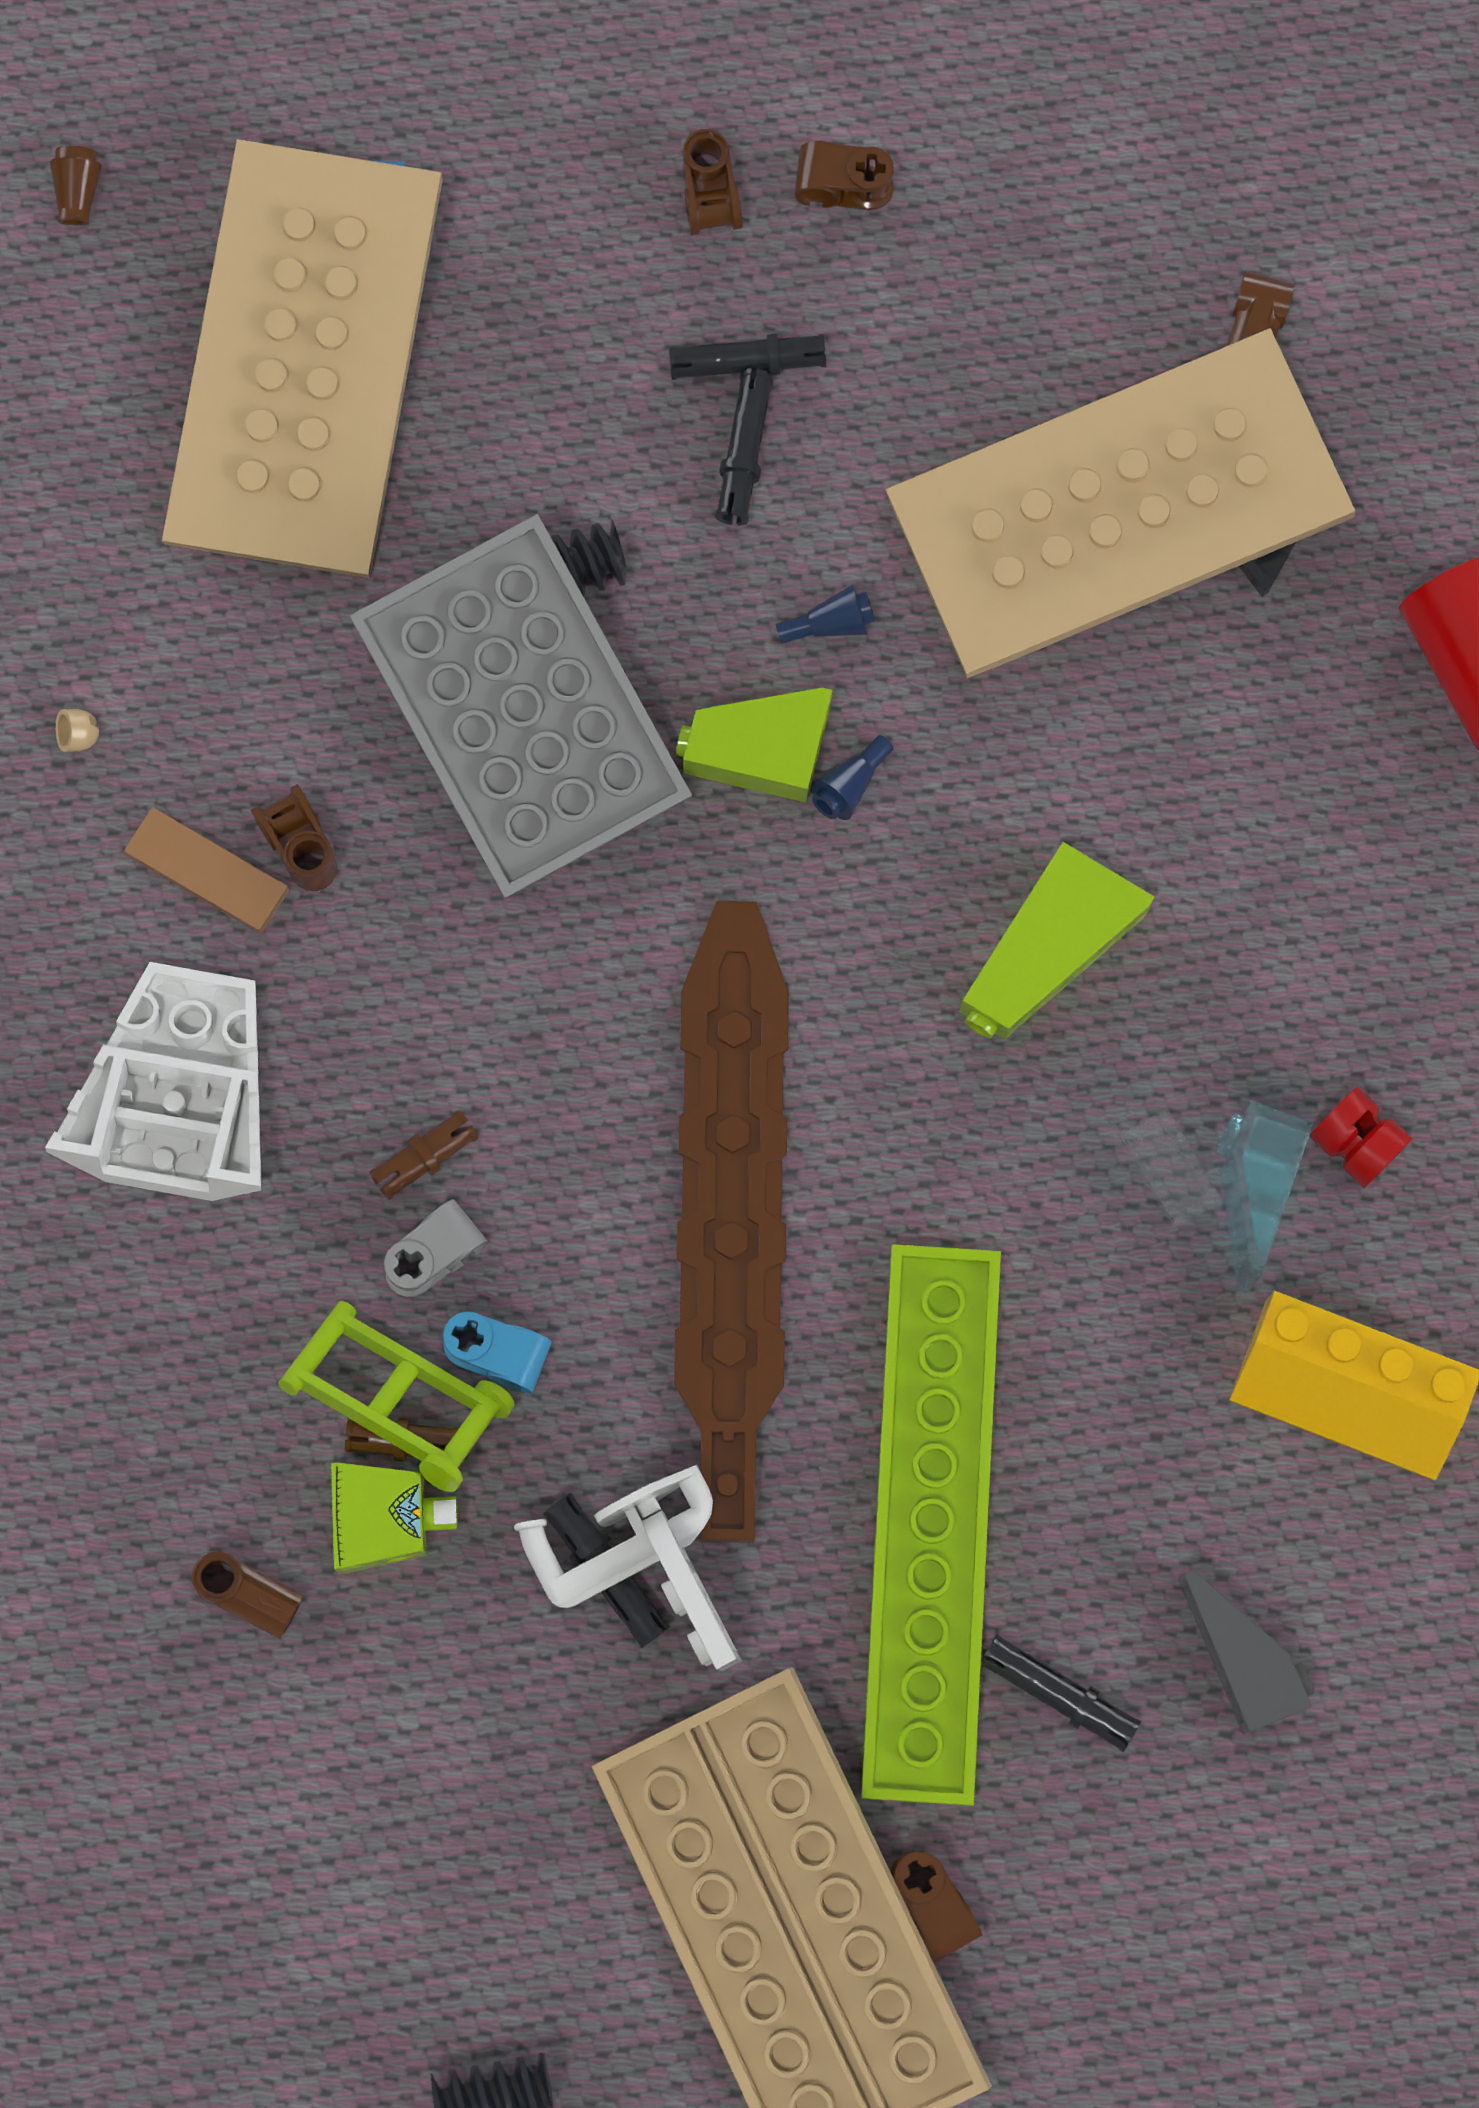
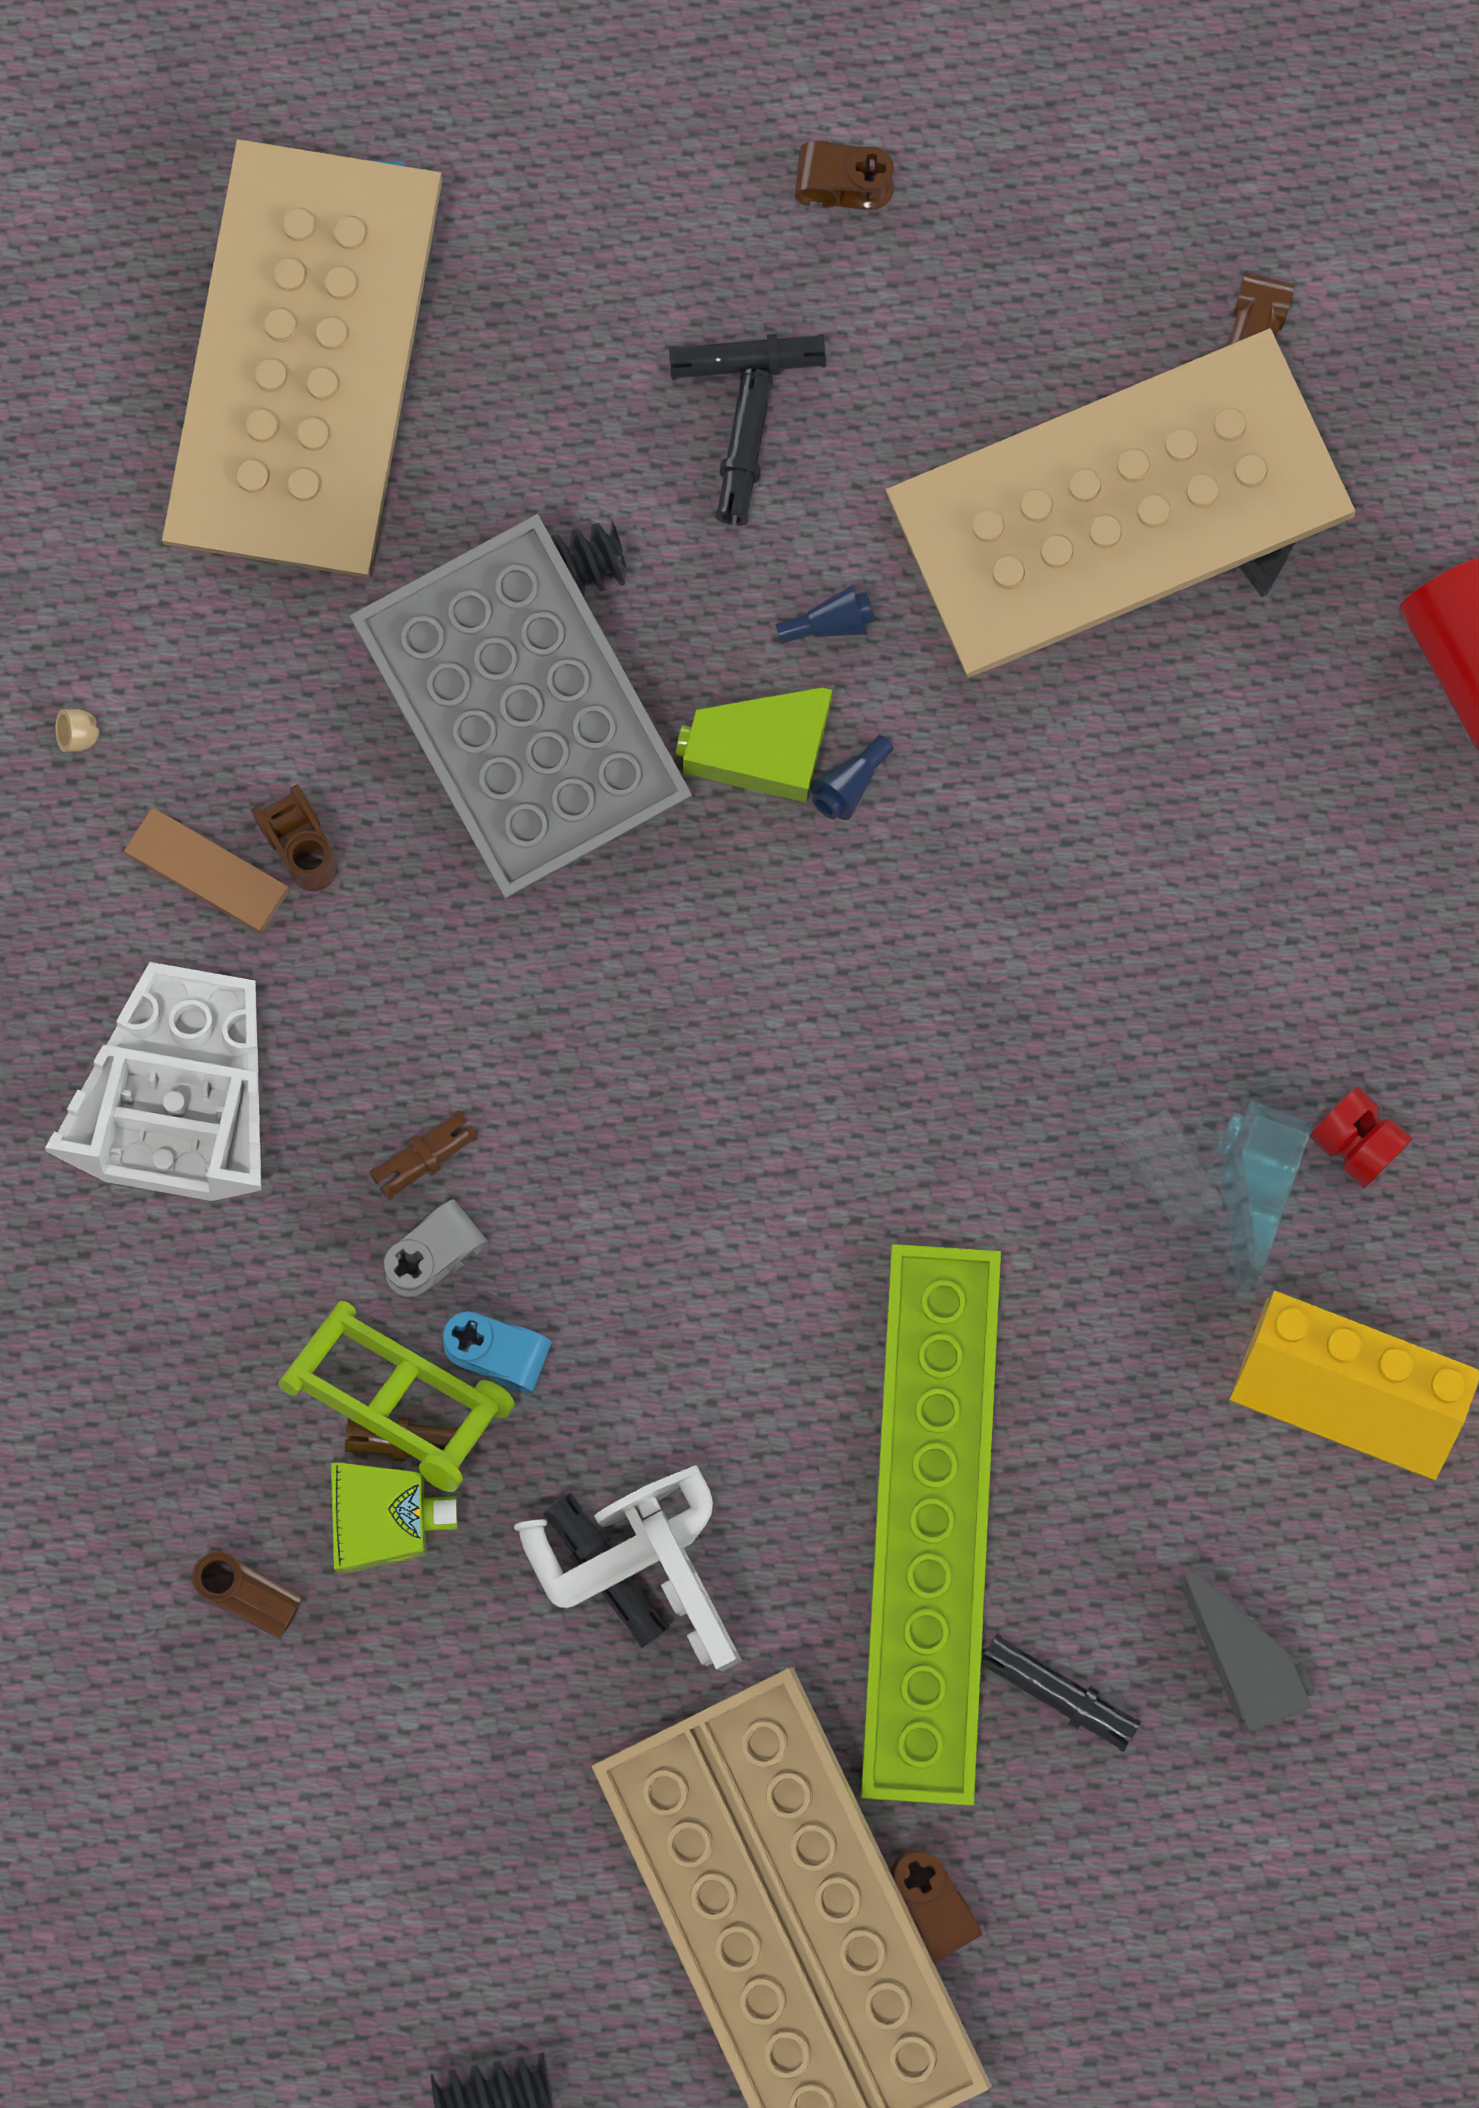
reddish brown cone [50,146,102,226] -> none
reddish brown plate [674,901,789,1543] -> none
reddish brown piece [683,129,742,236] -> none
lime slope [959,842,1155,1039] -> none

